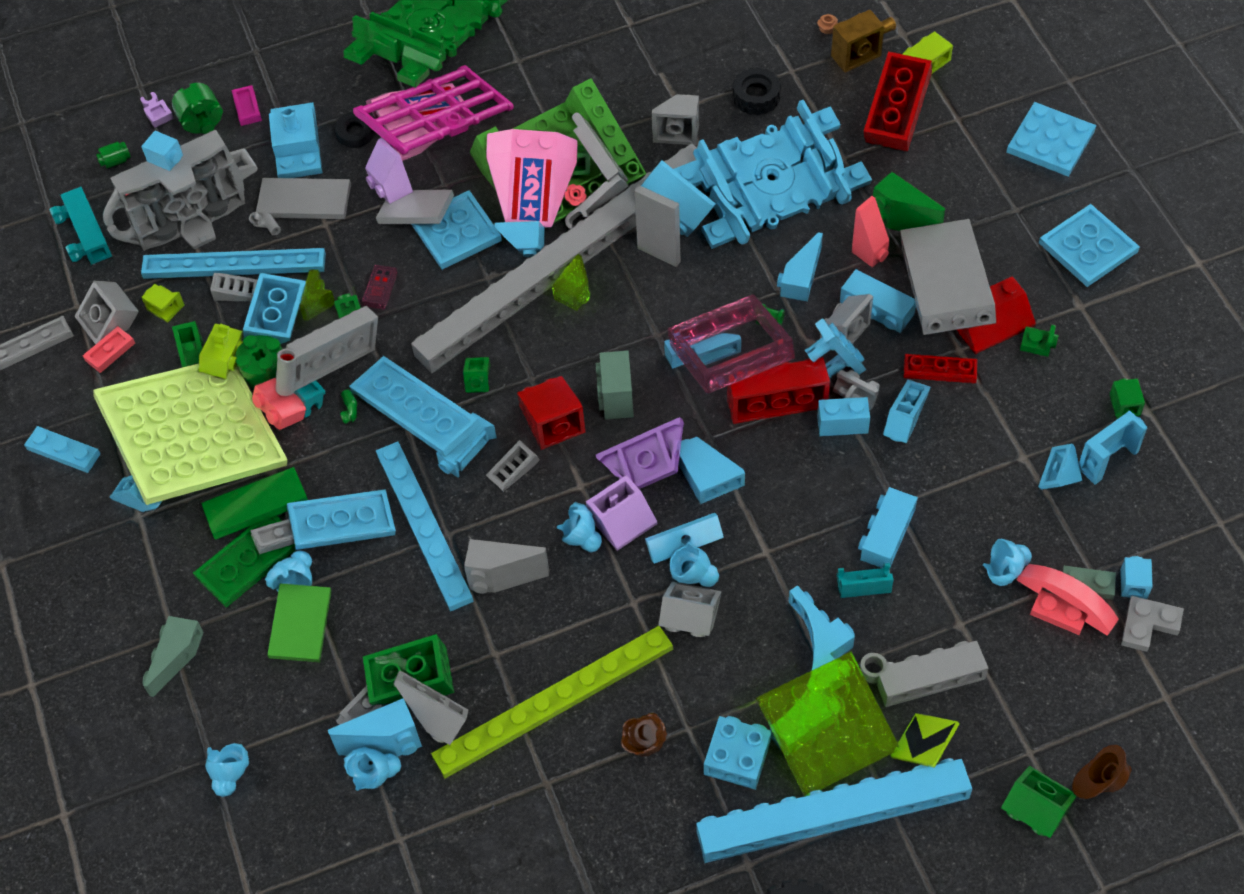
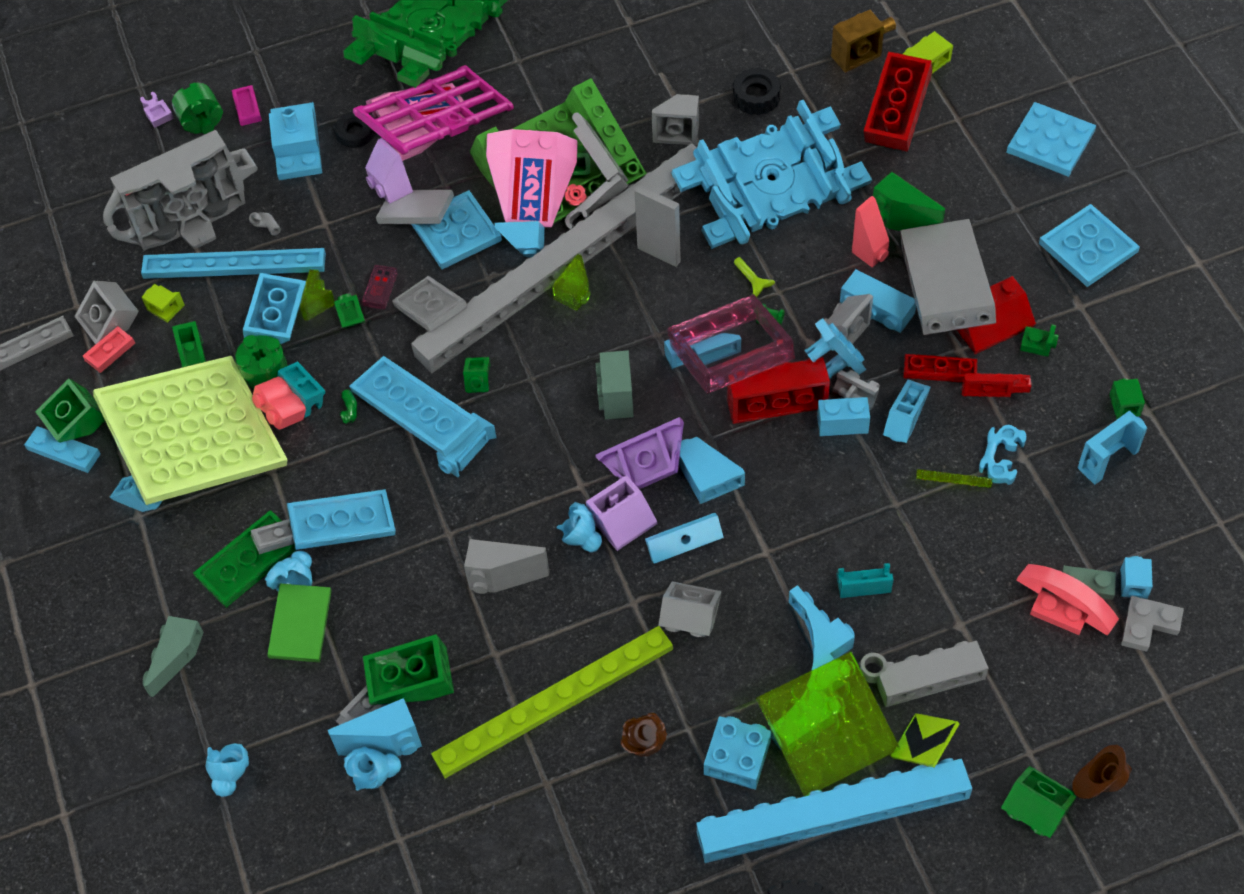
teal brick [49,187,112,265] -> none
green brick [96,141,131,169] -> none
medium azure brick [141,131,183,171] -> none
lime brick [199,324,243,379] -> none
green tile [201,467,308,540] -> none
light grey slope [210,273,258,301] -> none
light grey tile [256,178,351,219] -> none
light grey hinge [276,306,378,396] -> none
medium azure plate [376,442,474,612] -> none
light grey slope [394,670,468,745] -> none
light grey slope [486,440,540,492] -> none
red slope [517,376,586,450] -> none
medium azure slope [634,160,716,237] -> none
medium azure piece [670,542,719,587] -> none
medium azure slope [777,232,823,302] -> none
nougat plate [817,14,838,34] -> none
medium azure brick [858,487,918,568] -> none
medium azure piece [983,539,1032,586] -> none
medium azure slope [1038,444,1082,490] -> none
none -> green slope [35,378,105,443]
none -> light grey tile [392,276,468,332]
none -> lime piece [734,257,775,299]
none -> clear neon green bar [916,469,992,488]
none -> red hinge [961,373,1031,397]
none -> medium azure helmet [979,425,1026,485]

